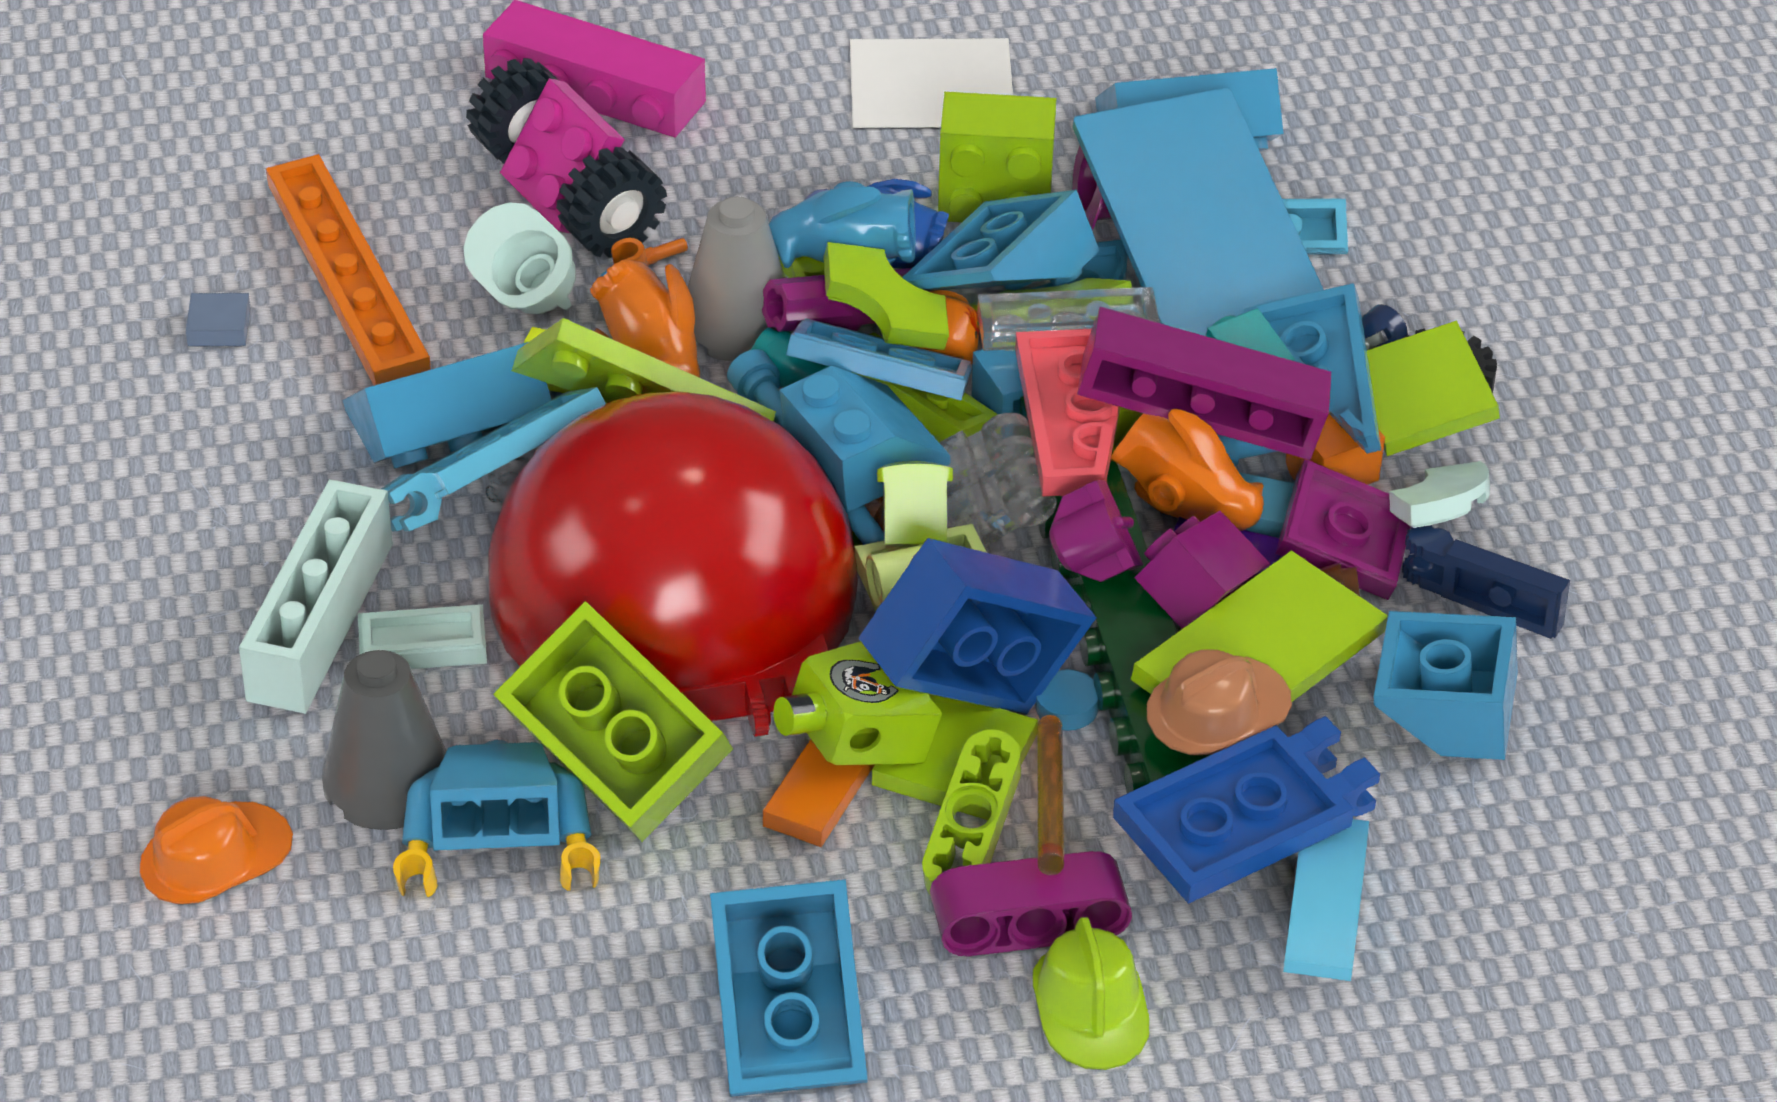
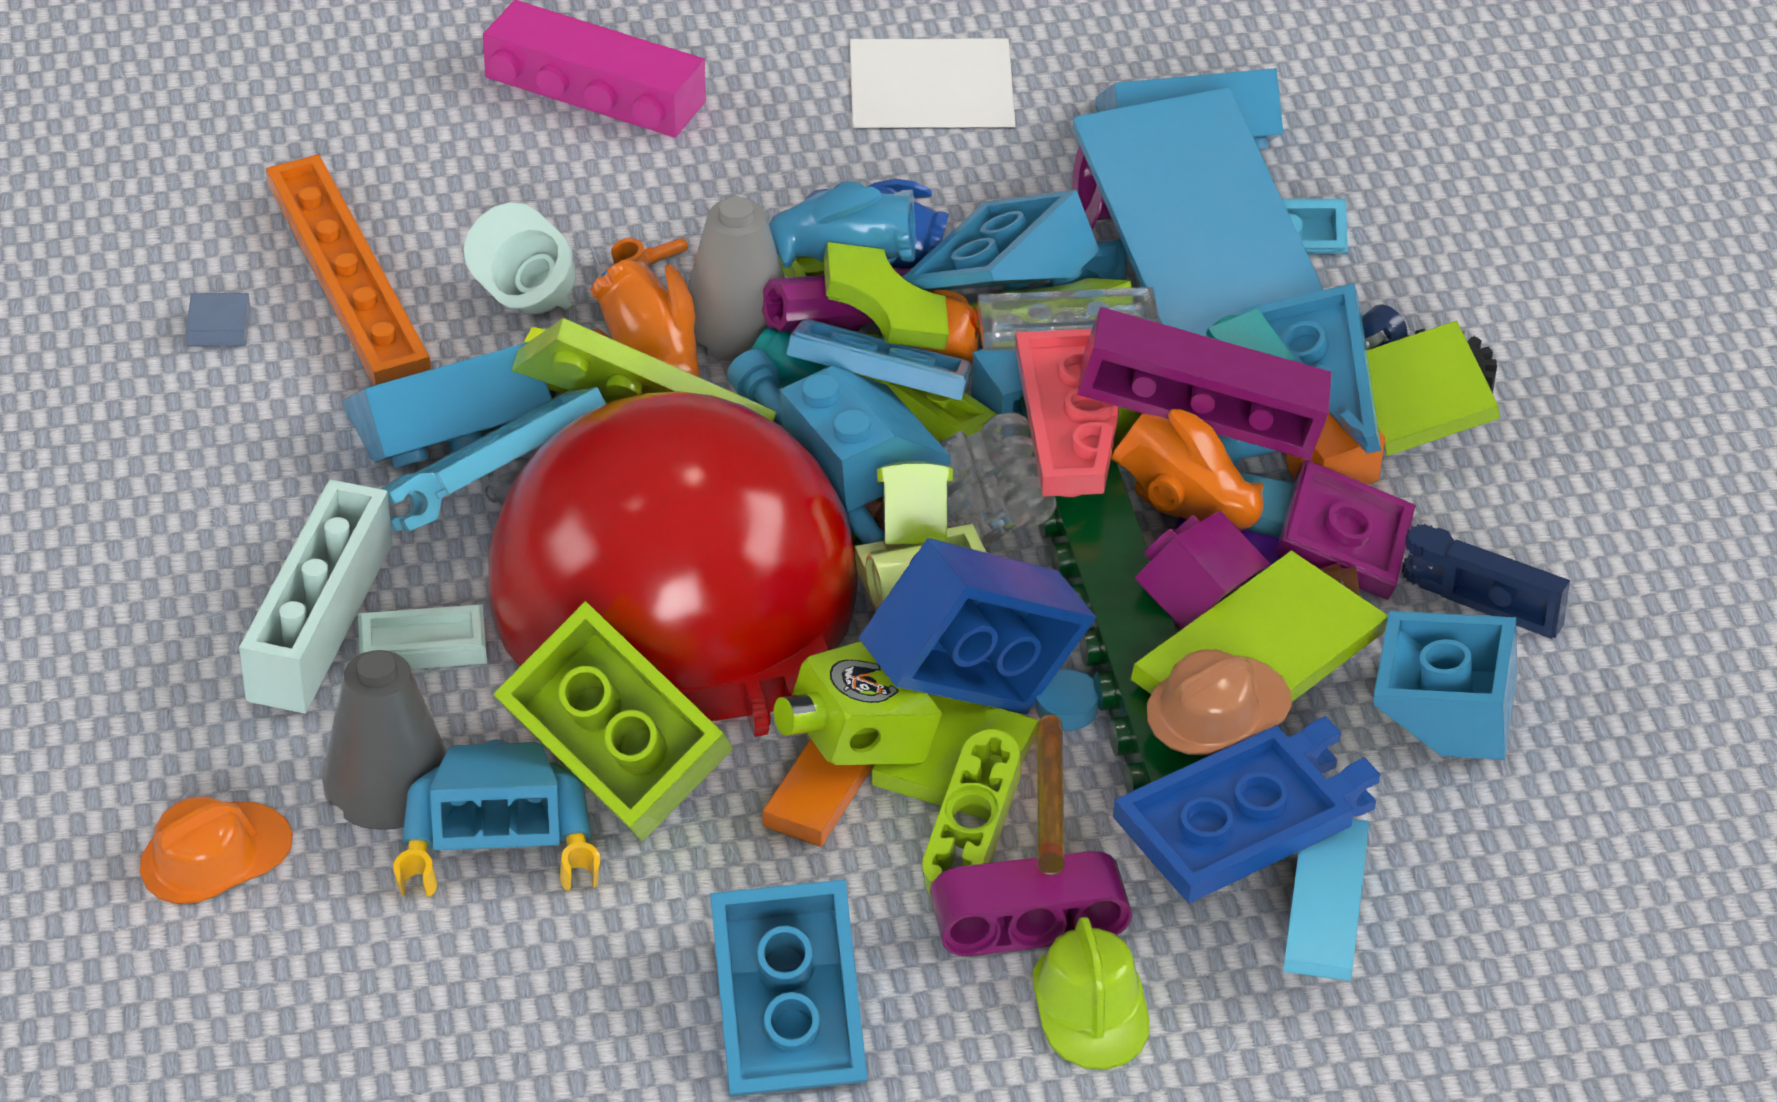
plate [466,58,667,258] -> none
lime brick [938,91,1057,223] -> none
magenta piece [1049,480,1143,582] -> none
light aqua tile [1389,461,1490,528] -> none

